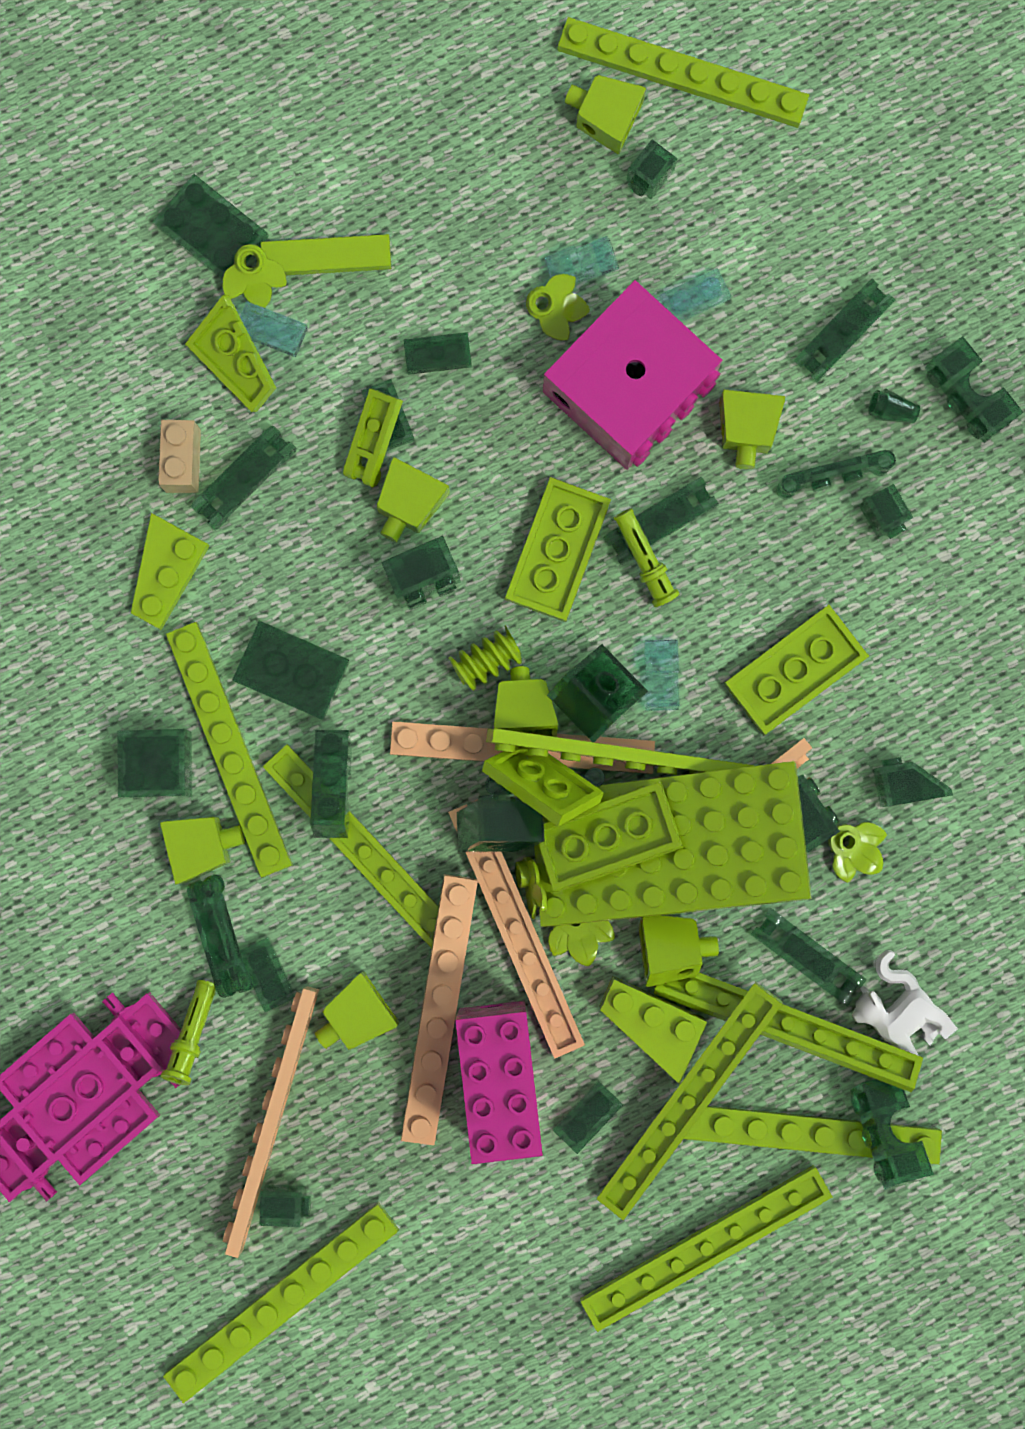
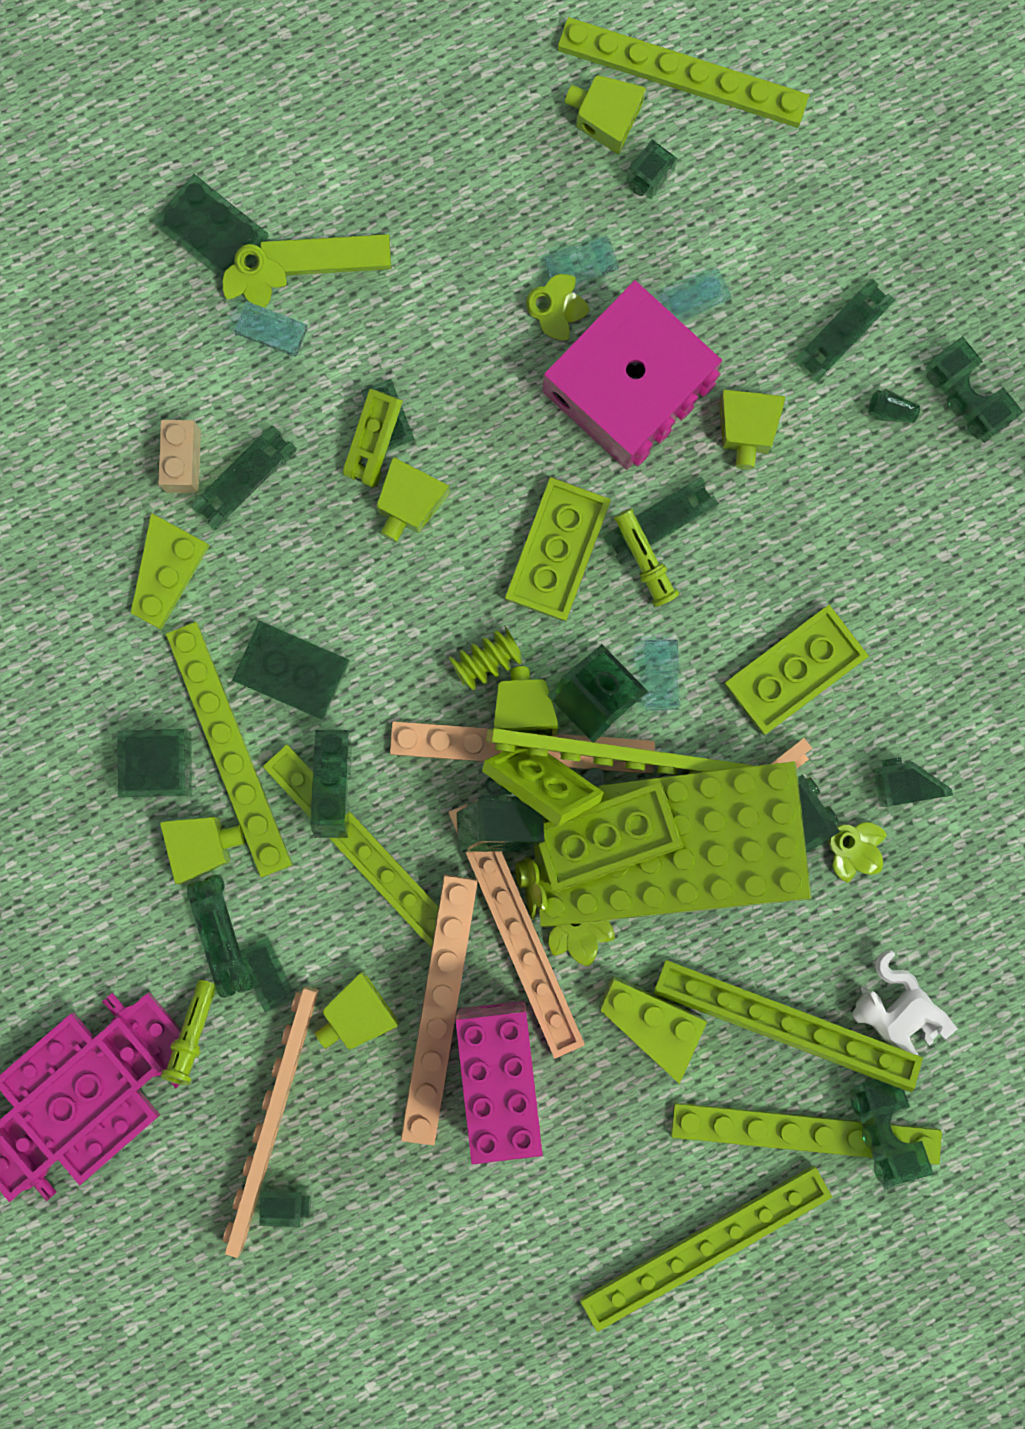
lime plate [163,1202,399,1404] -> none
lime wing [185,295,276,412] -> none
clear green brick [381,535,461,610] -> none
clear green plate [404,332,472,375] -> none
clear green plate [553,1080,623,1154] -> none
lime plate [597,982,783,1221] -> none
lime torso [638,915,719,987] -> none
clear green plate [751,908,867,1007] -> none
clear green plate [776,450,896,500] -> none
clear green brick [859,484,913,539] -> none

